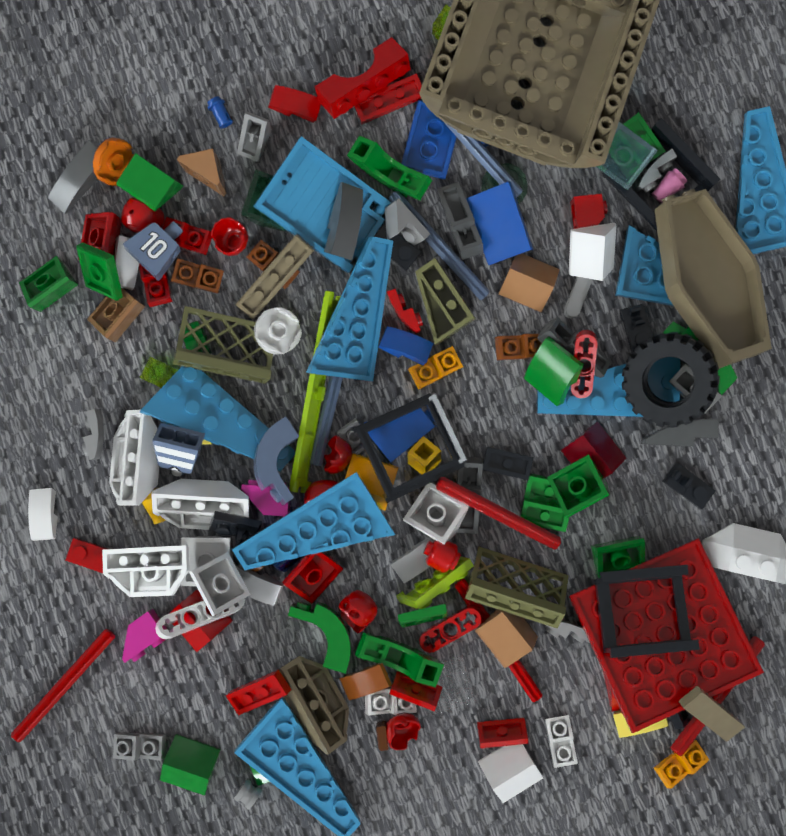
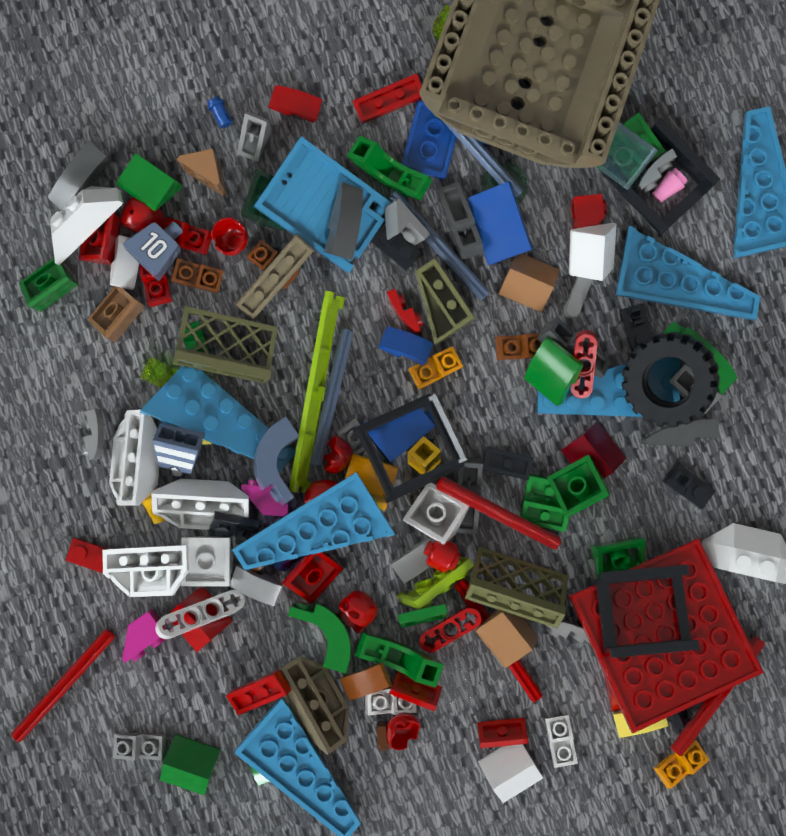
white slope [28,488,58,541] -> none
green tile [76,242,123,301] -> none
orange tile [93,137,134,186] -> none
white slope [189,552,251,617] -> none
light grey wheel [233,778,263,810] -> none
white tile [254,307,302,354] -> none
dark azure wing [306,236,393,381] -> none
red arch [315,37,411,119] -> none
dark tan container [654,189,772,369] -> none
dark tan tile [679,686,745,742] -> none
none -> white wedge [50,186,123,265]

